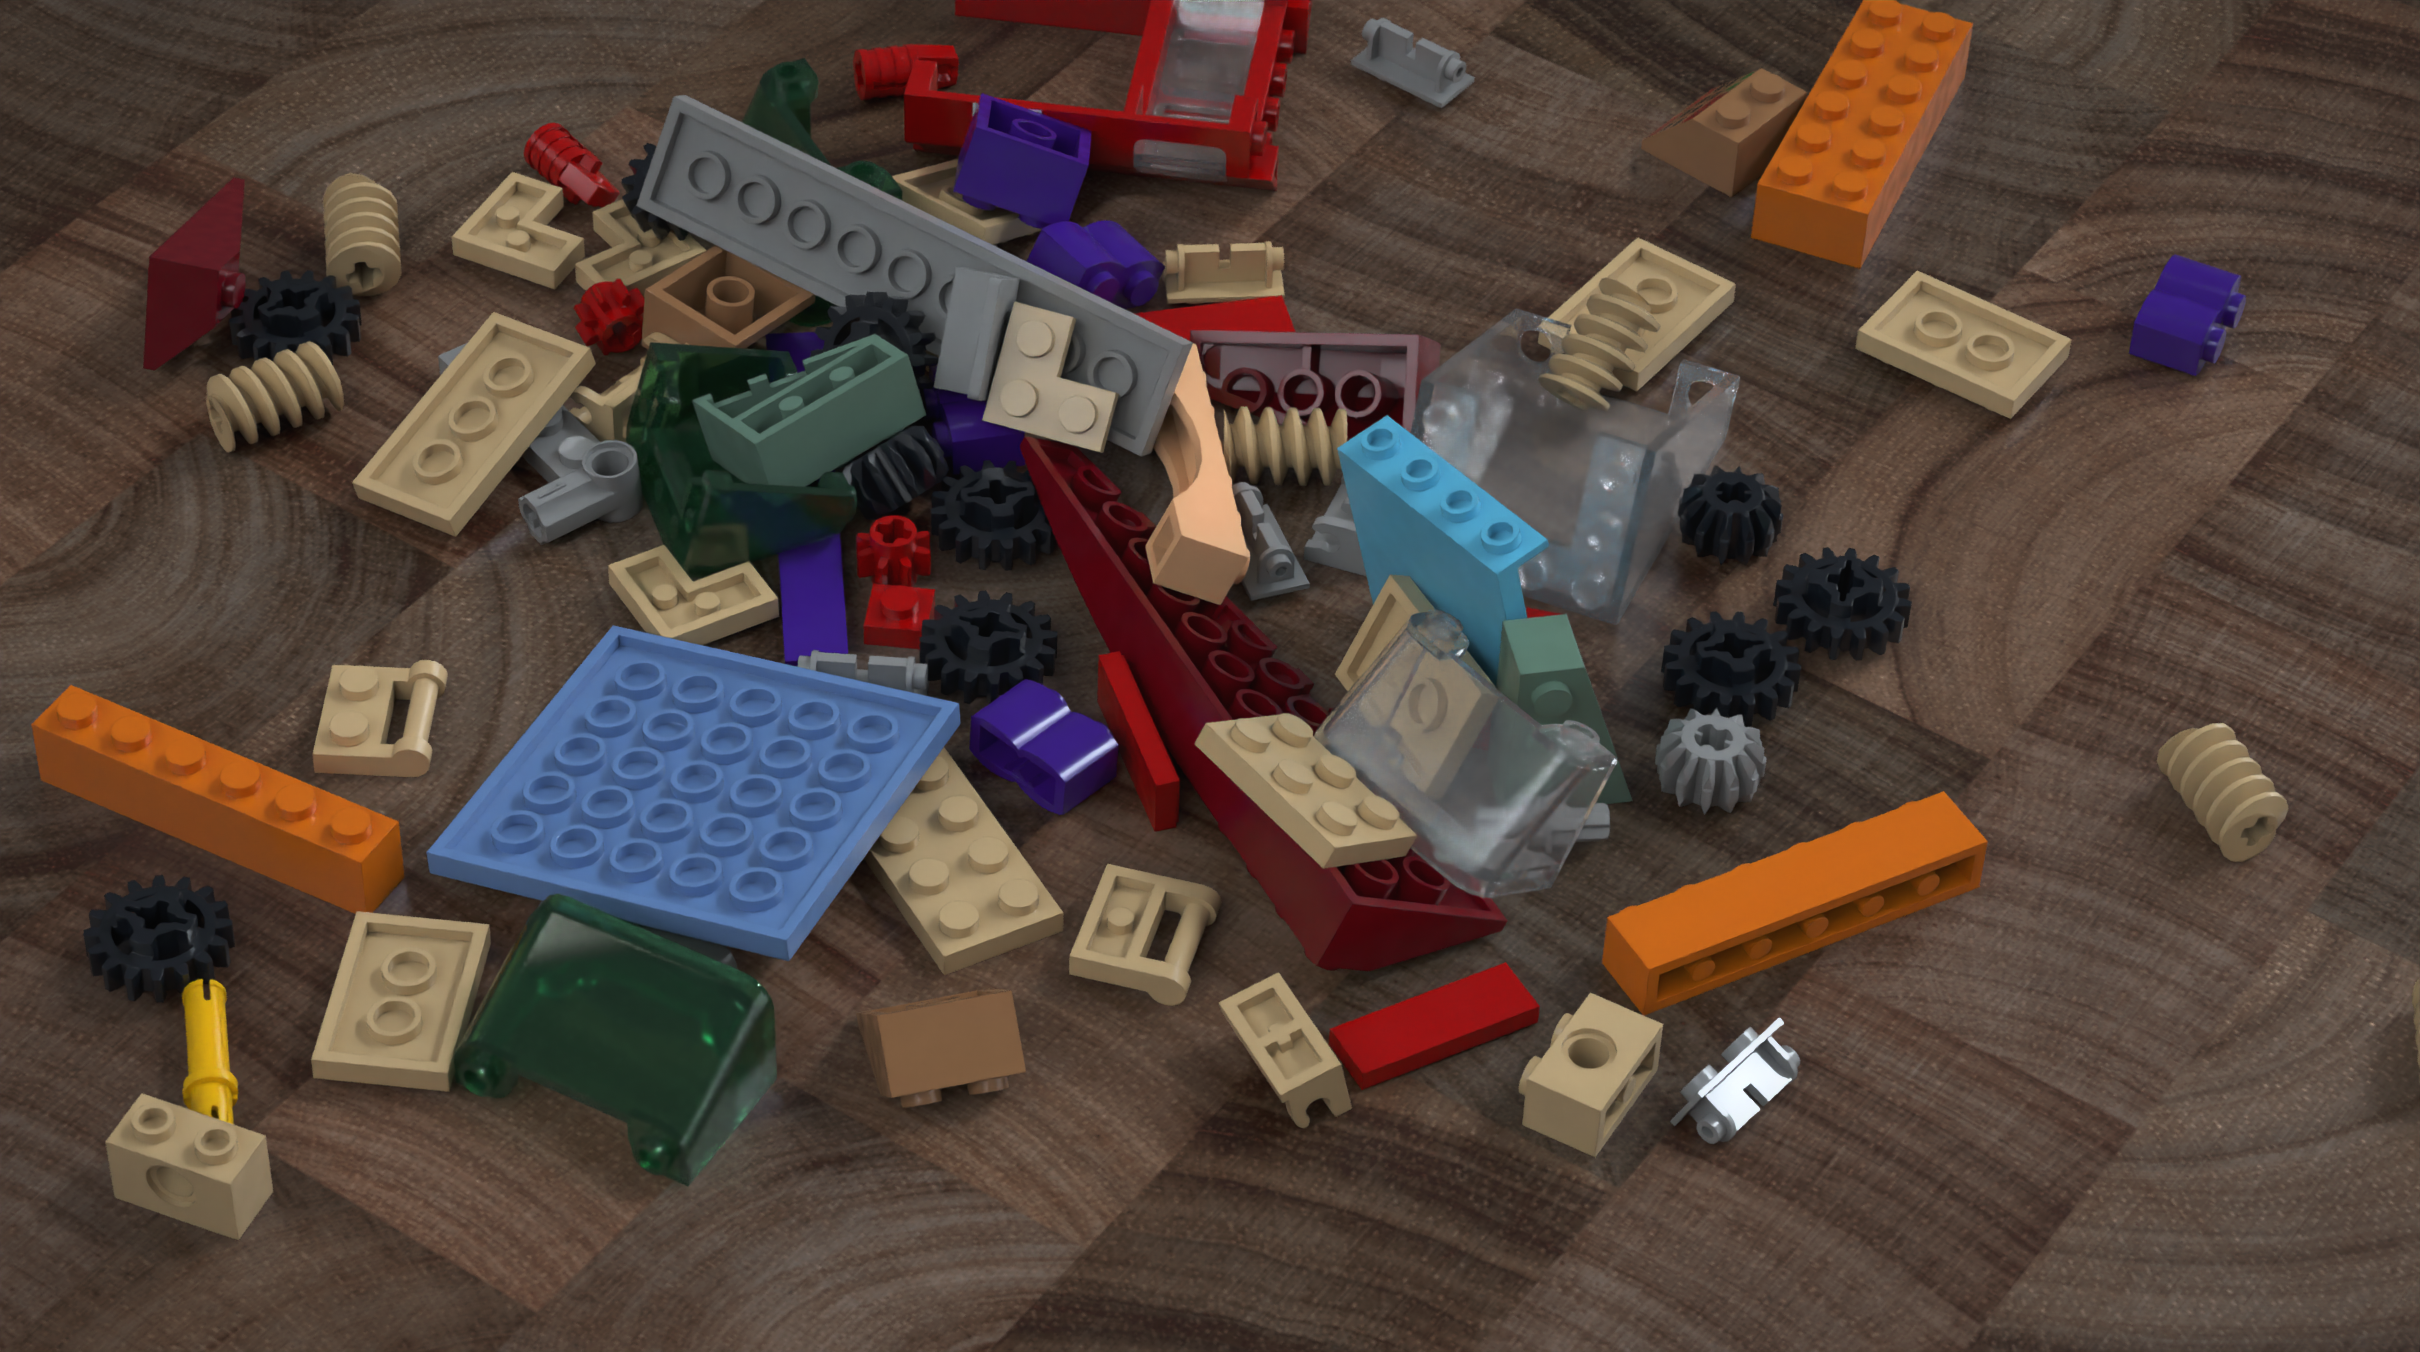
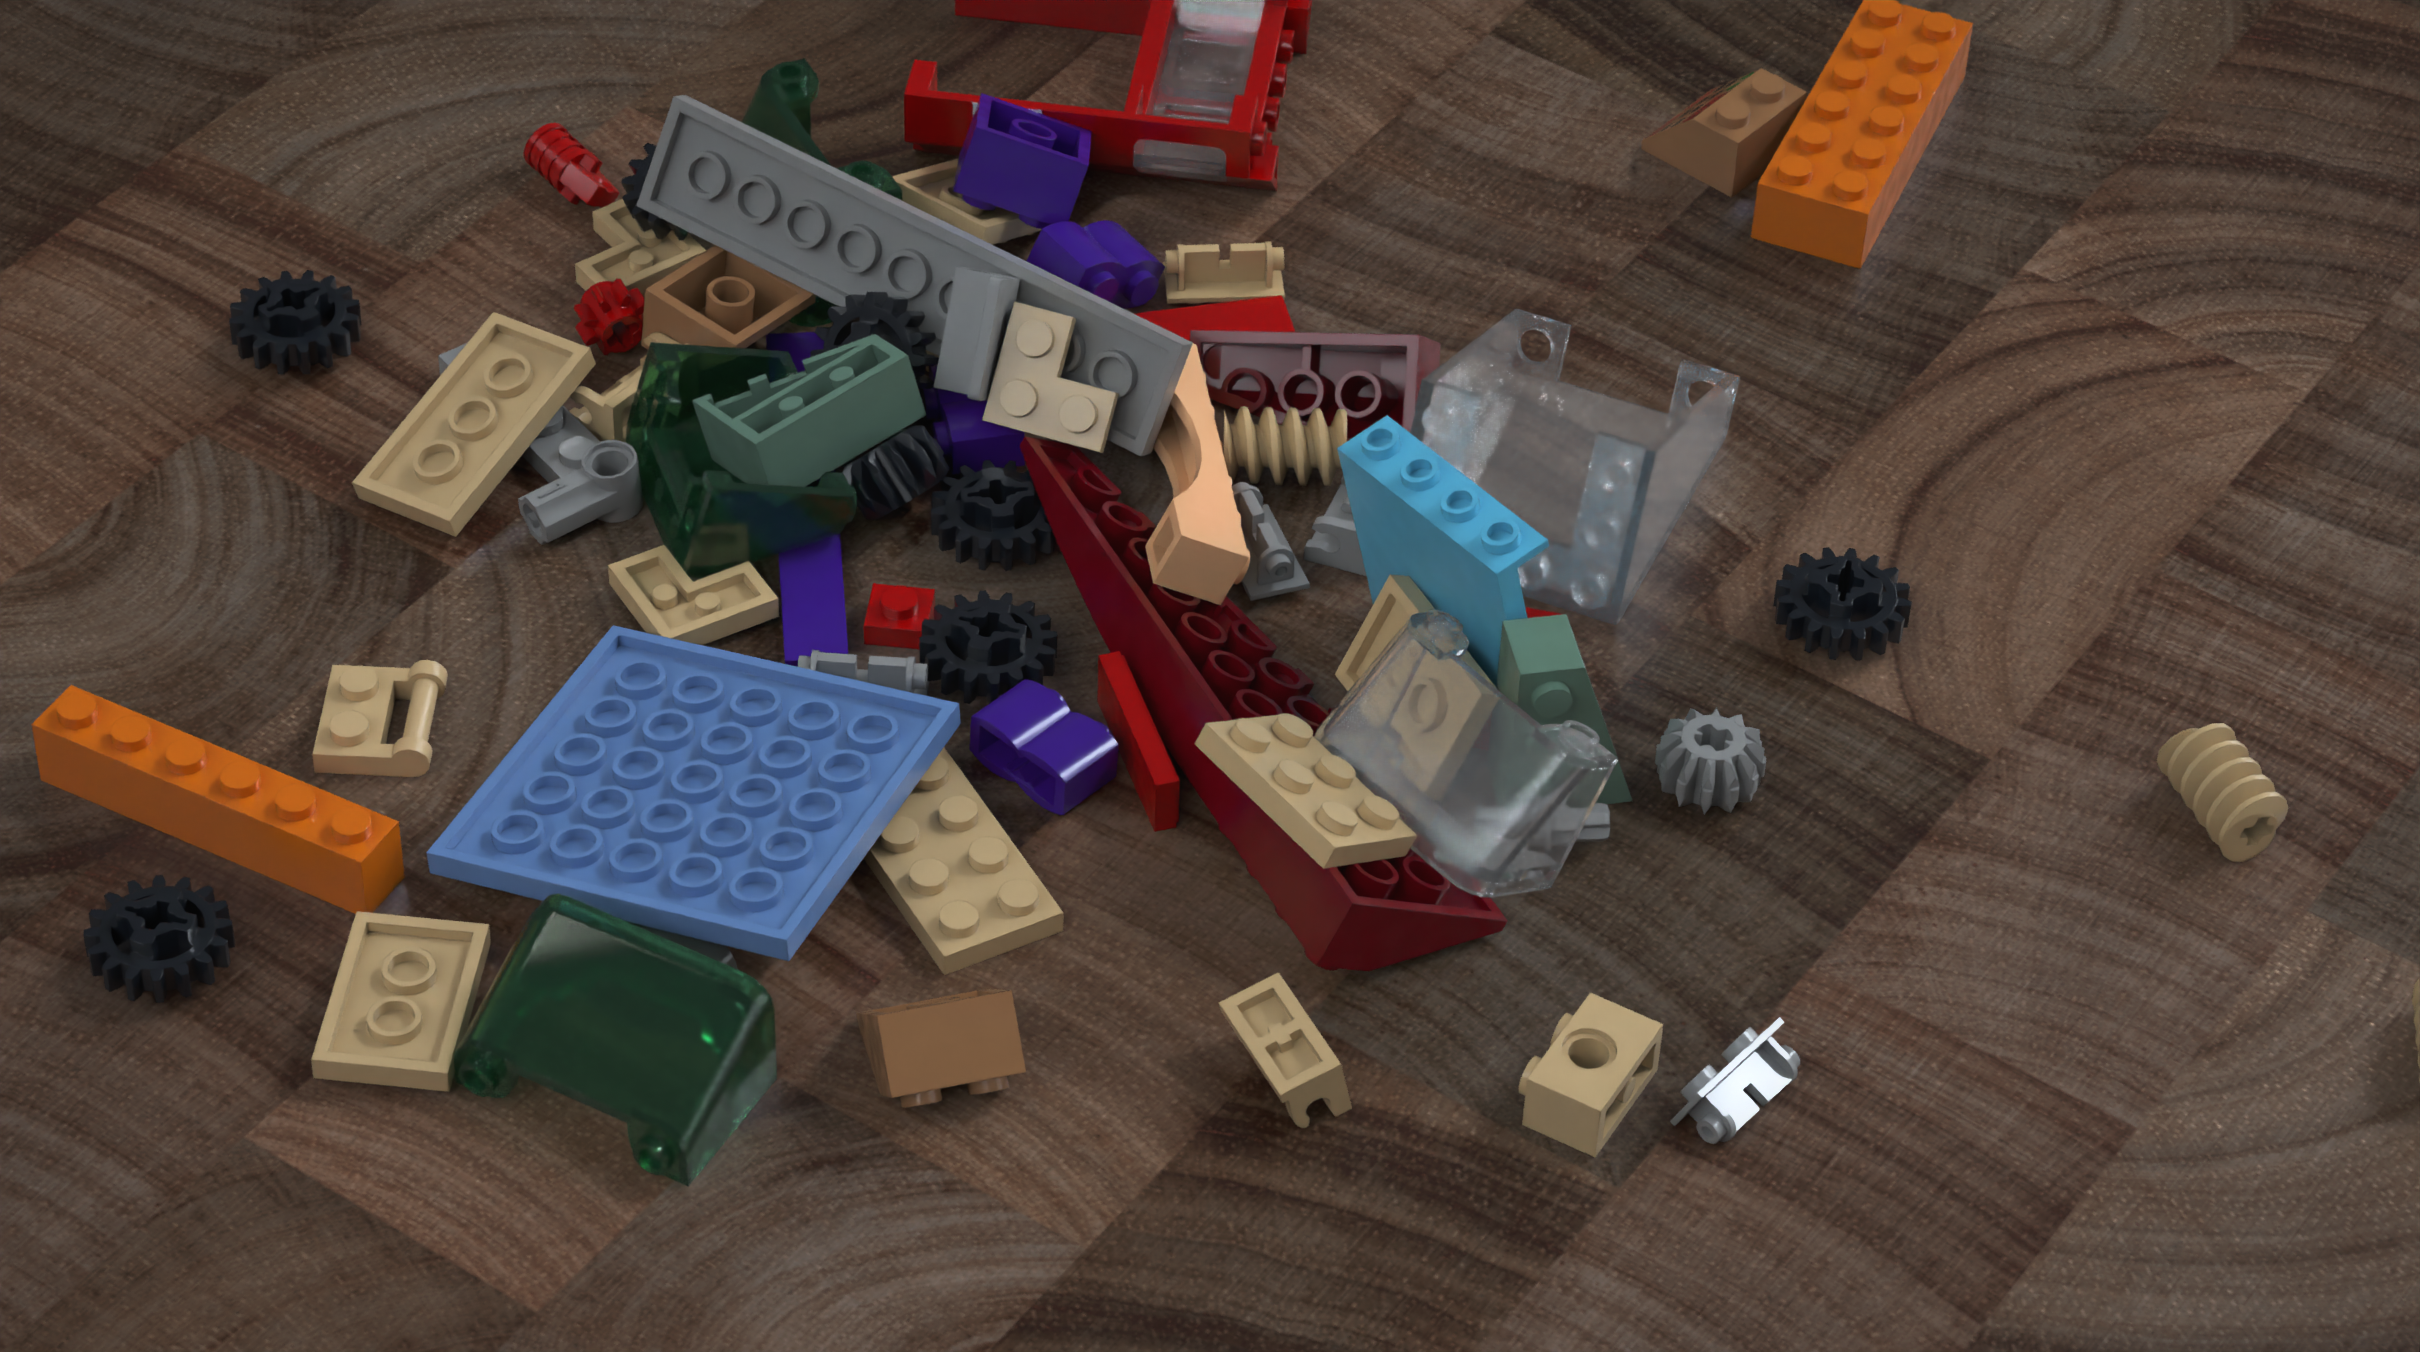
tan brick [105,1093,273,1241] -> none
dark red wedge [143,177,246,371] -> none
yellow pin [182,979,238,1124] -> none
tan piece [206,341,344,452] -> none
tan piece [323,173,402,296] -> none
tan plate [452,172,585,289] -> none
red hinge [853,44,959,100] -> none
red gear [856,515,931,587] -> none
tan plate [1069,864,1222,1006] -> none
red tile [1329,962,1540,1090] -> none
light grey hinge [1351,18,1475,108] -> none
tan plate [1538,237,1736,391] -> none
tan piece [1538,277,1660,412] -> none
orange brick [1602,791,1988,1016] -> none
black gear [1661,611,1801,727] -> none
black gear [1678,466,1784,565] -> none
tan plate [1855,271,2072,419] -> none
dark purple brick [2129,254,2246,376] -> none

